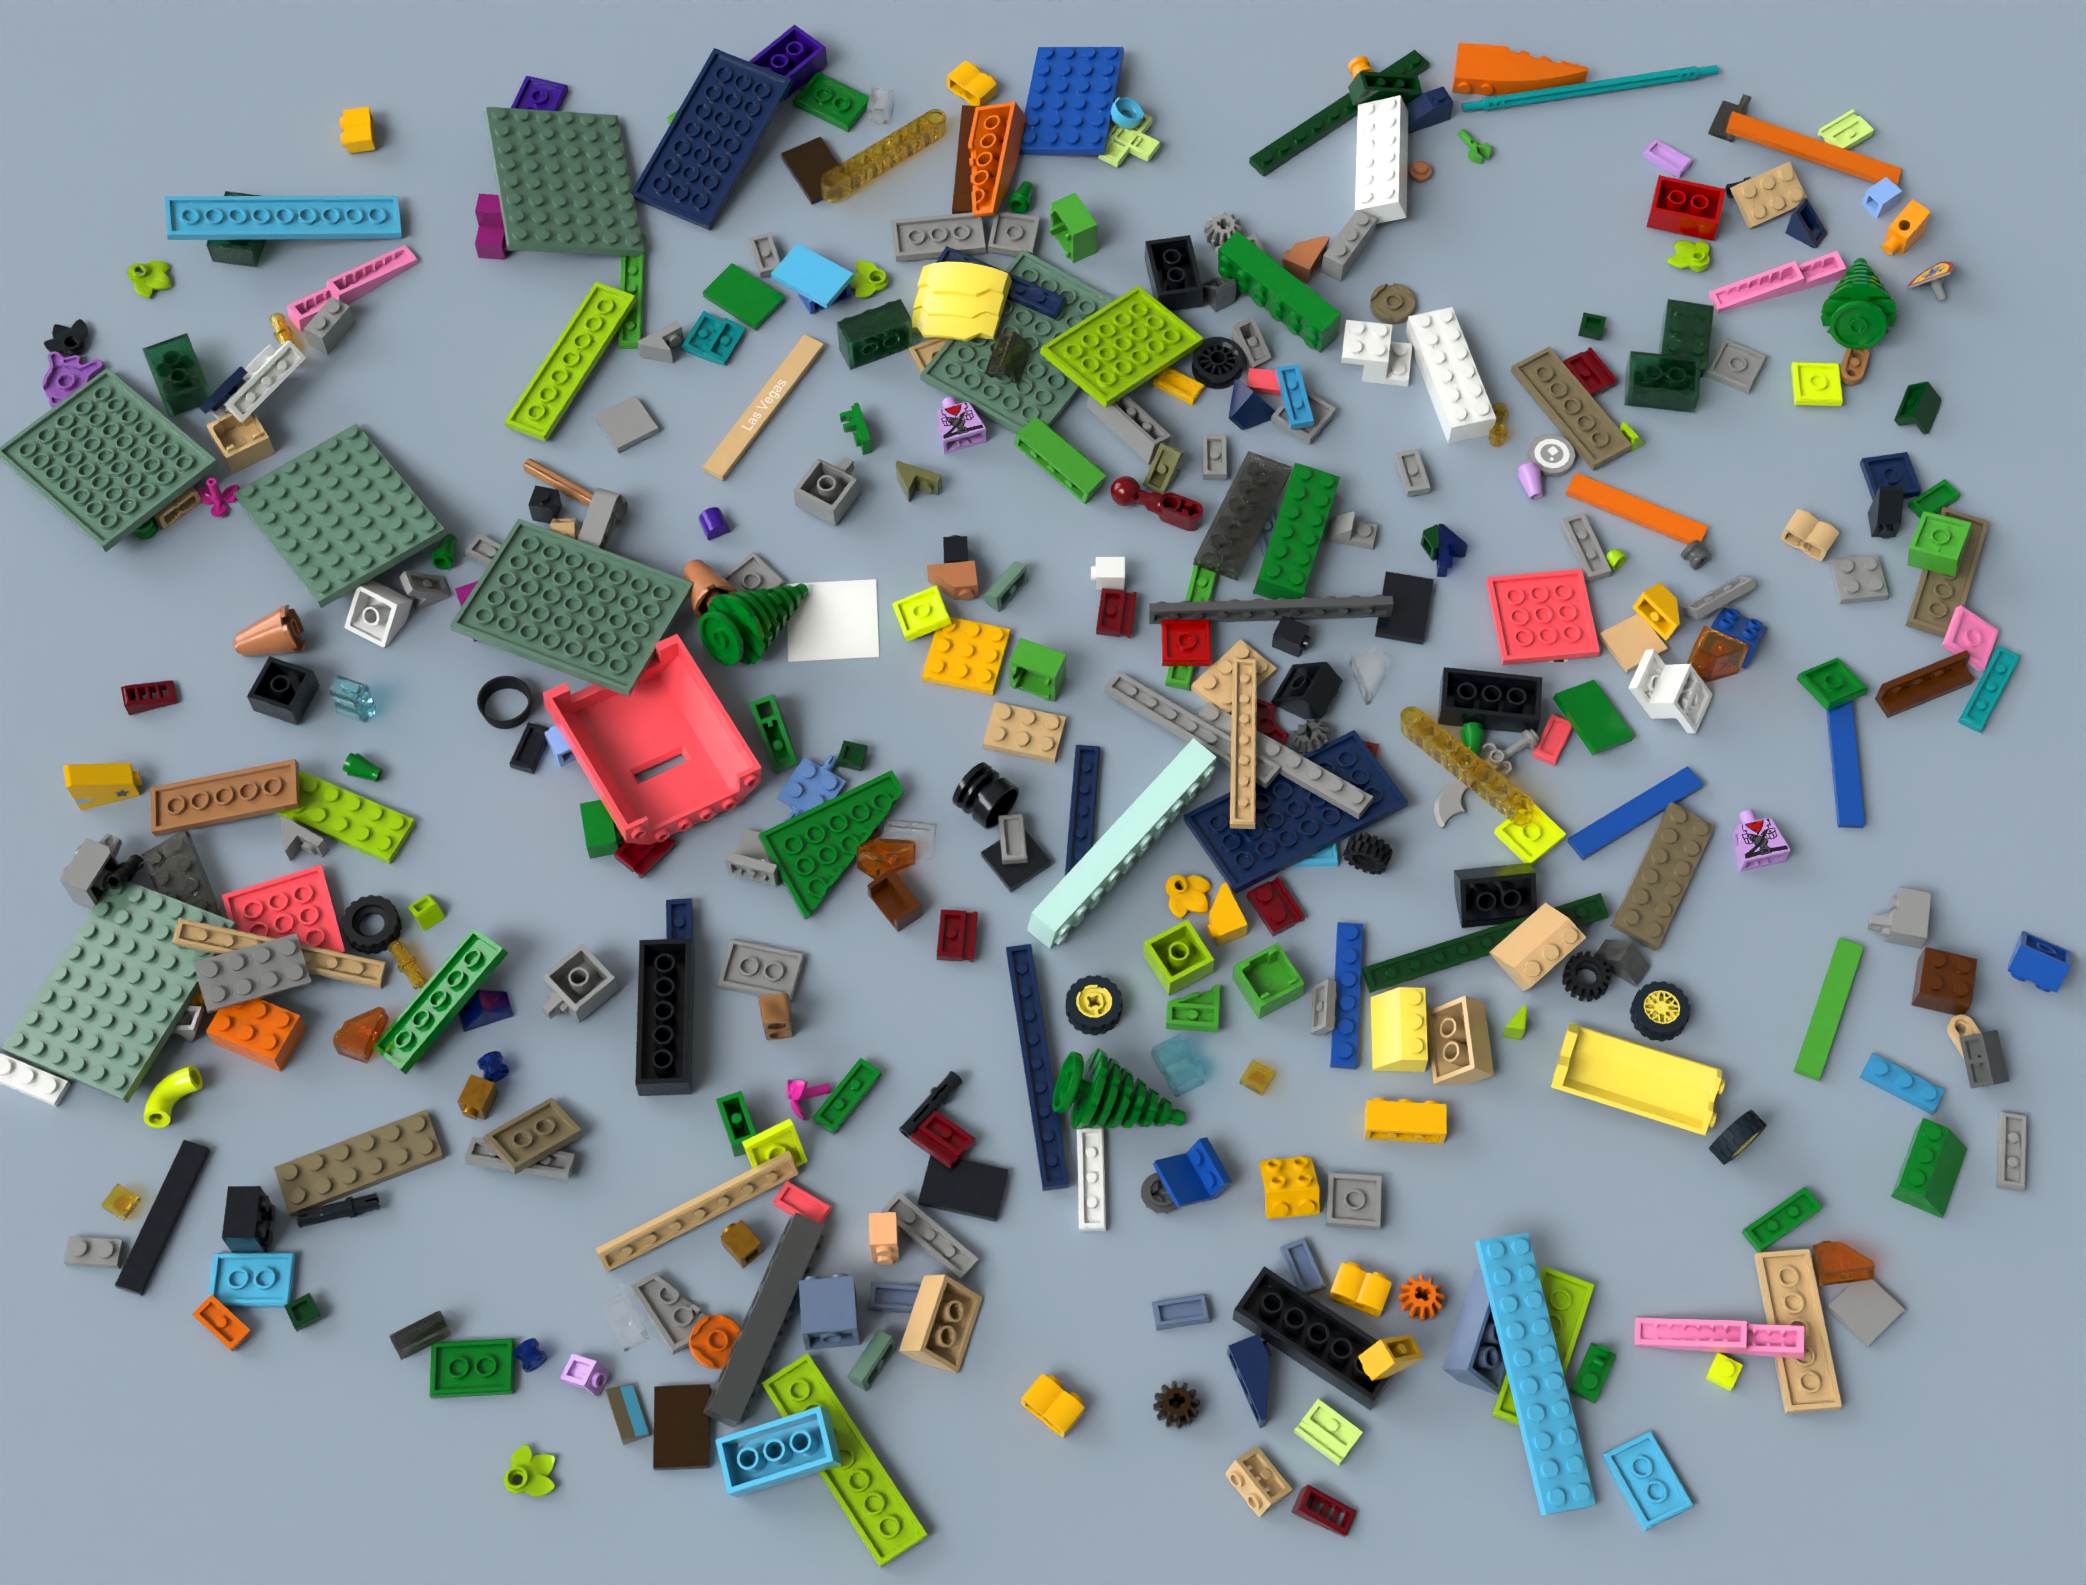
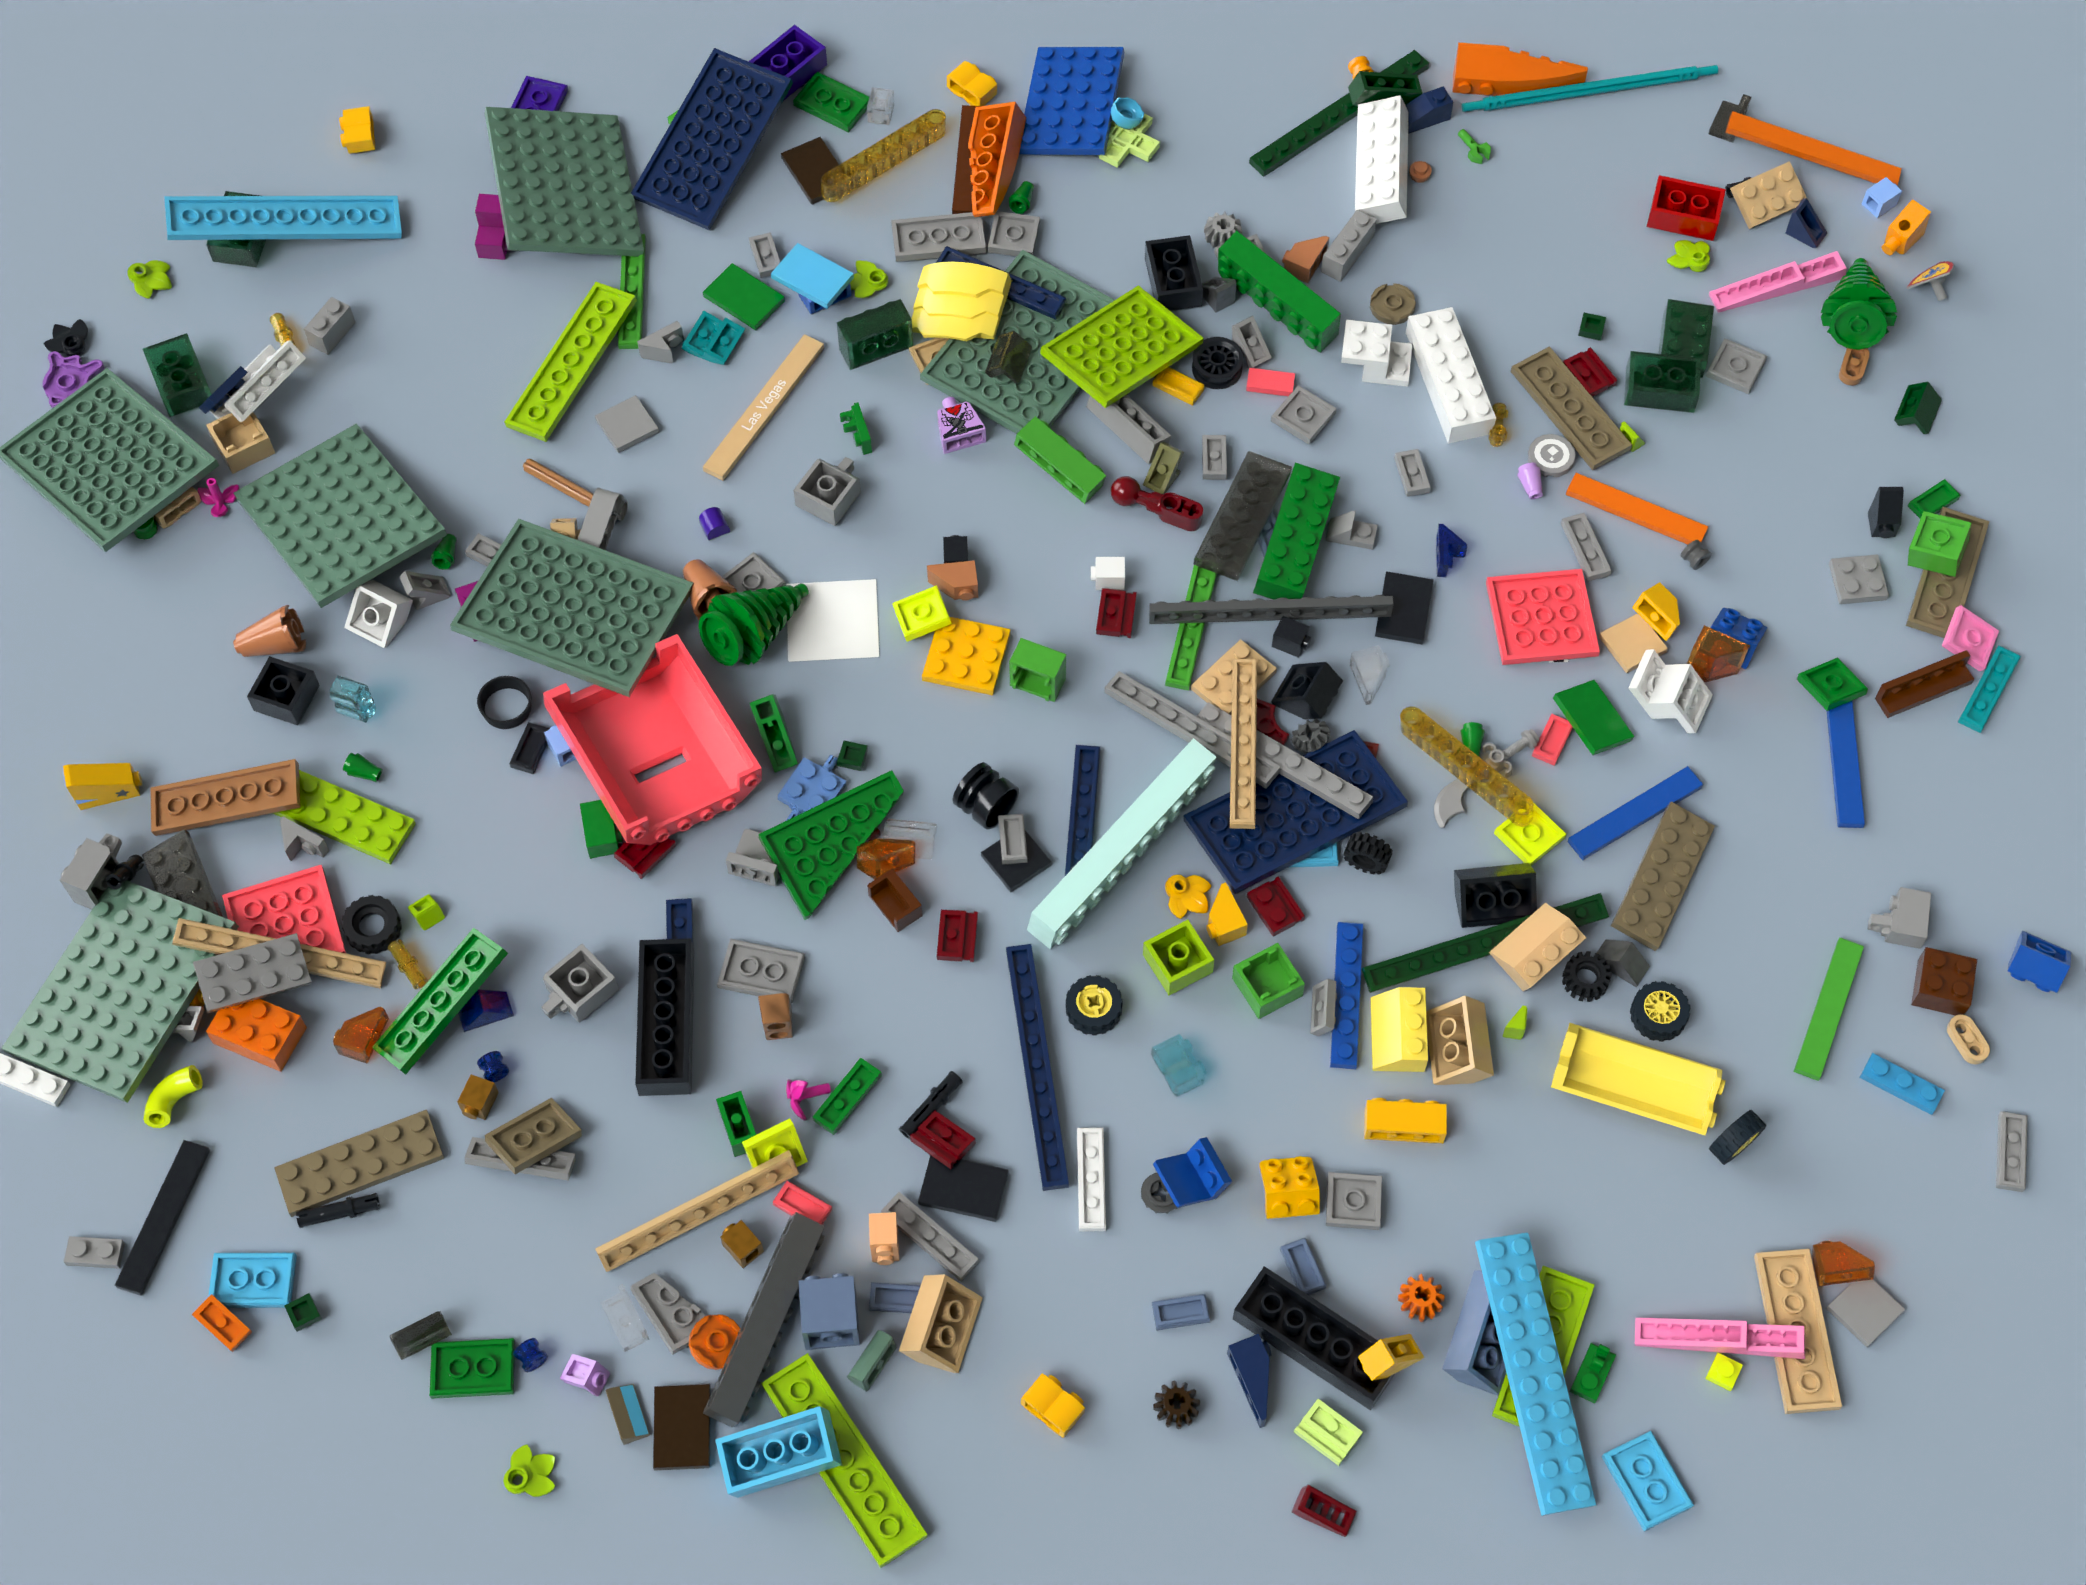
clear yellow plate [101,1183,141,1221] -> none
dark red slope [121,680,178,715] -> none
black brick [222,1186,275,1253] -> none
bright pink slope [287,245,418,332] -> none
black brick [528,485,562,524] -> none
olive slope [896,460,942,502] -> none
sand green brick [983,561,1029,612] -> none
tan plate [983,702,1066,764] -> none
bright green container [1050,193,1097,263] -> none
green plant [1052,1048,1186,1129] -> none
red tile [1161,620,1211,666] -> none
bright green wing [1166,985,1220,1032] -> none
tan bracket [1225,1446,1293,1517] -> none
dark blue slope [1228,379,1275,430] -> none
clear yellow plate [1239,1059,1276,1096] -> none
dark azure plate [1275,364,1314,430] -> none
yellow brick [1328,1262,1392,1317] -> none
dark green slope [1421,524,1439,561] -> none
black brick [1437,667,1543,733] -> none
lime hinge [1606,549,1627,570] -> none
lavender tile [1642,138,1693,178] -> none
light grey plate [1682,575,1756,620] -> none
lavender torso [1733,810,1790,872] -> none
green plate [1742,1187,1823,1253] -> none
tan brick [1780,509,1840,561] -> none
neon yellow plate [1791,362,1843,406] -> none
yellowish green plate [1818,109,1874,150] -> none
dark blue plate [1860,452,1921,500] -> none
green slope [1891,1118,1967,1218] -> none
dark grey hinge [1959,1030,2009,1089] -> none

